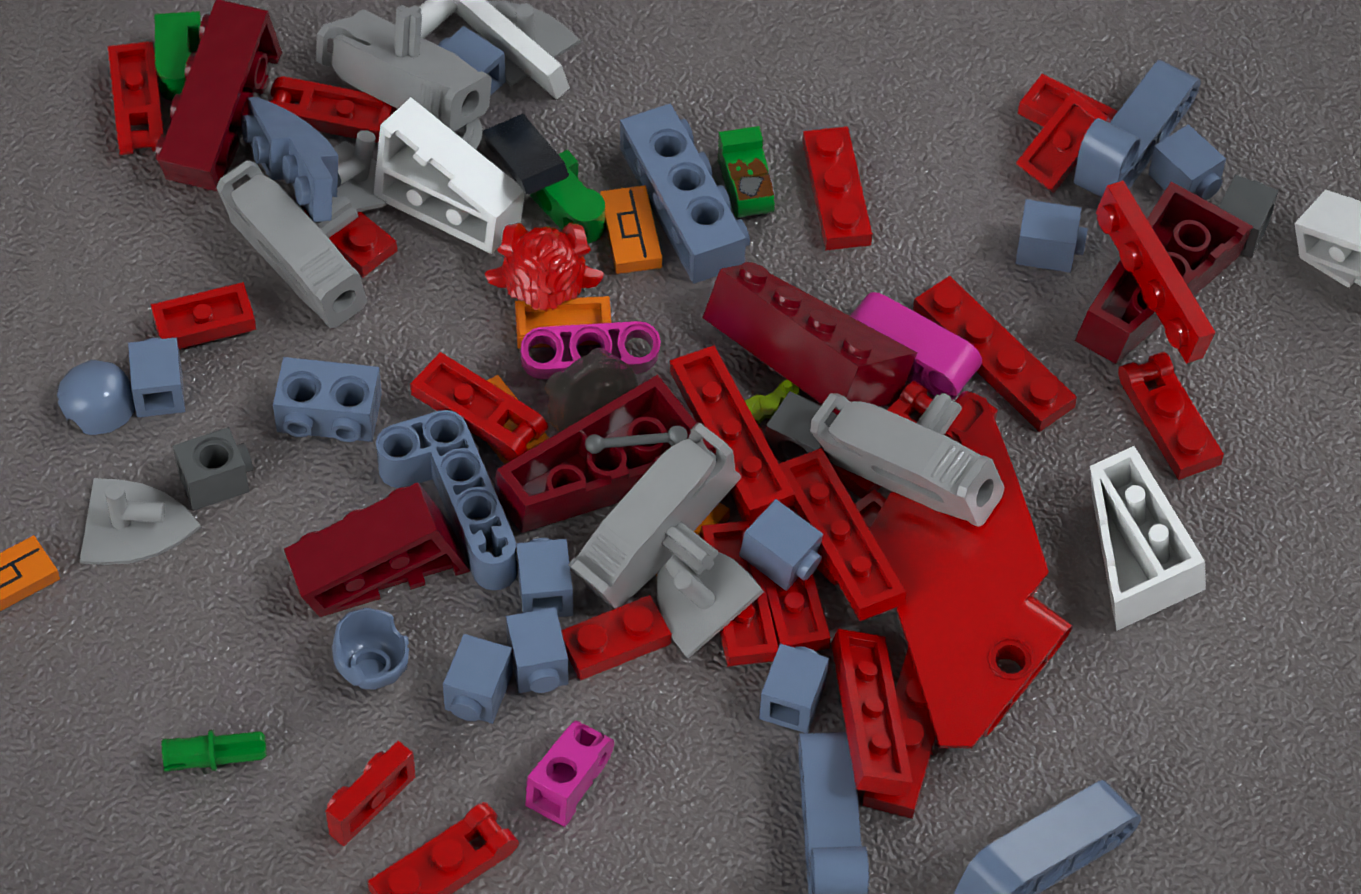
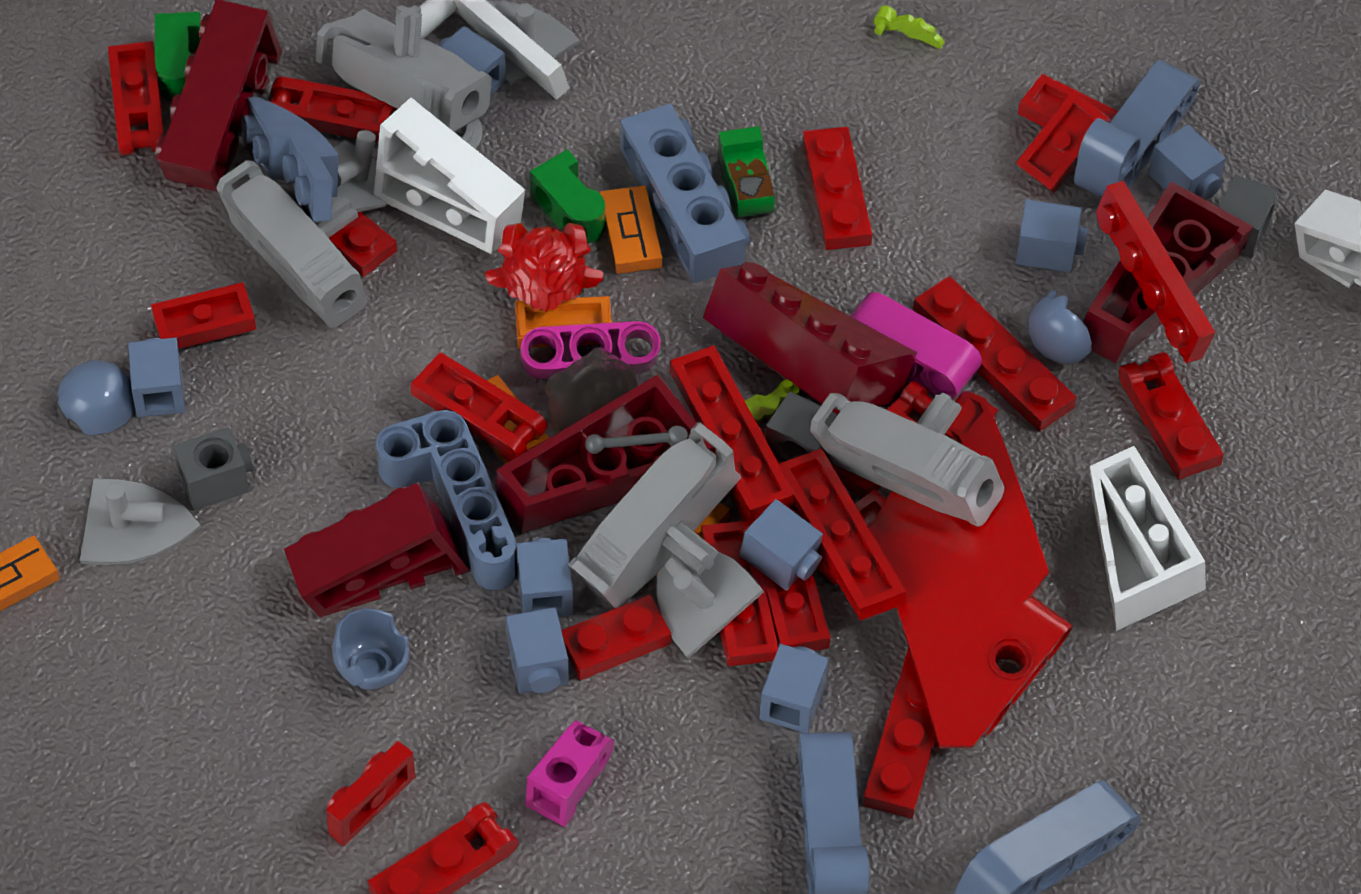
green axle [161,730,267,772] -> none
sand blue brick [273,357,382,442] -> none
sand blue brick [443,634,513,724] -> none
black tile [483,114,569,195] -> none
red plate [831,629,913,797] -> none
none -> lime piece [873,6,945,49]
none -> sand blue hair [1027,290,1092,364]

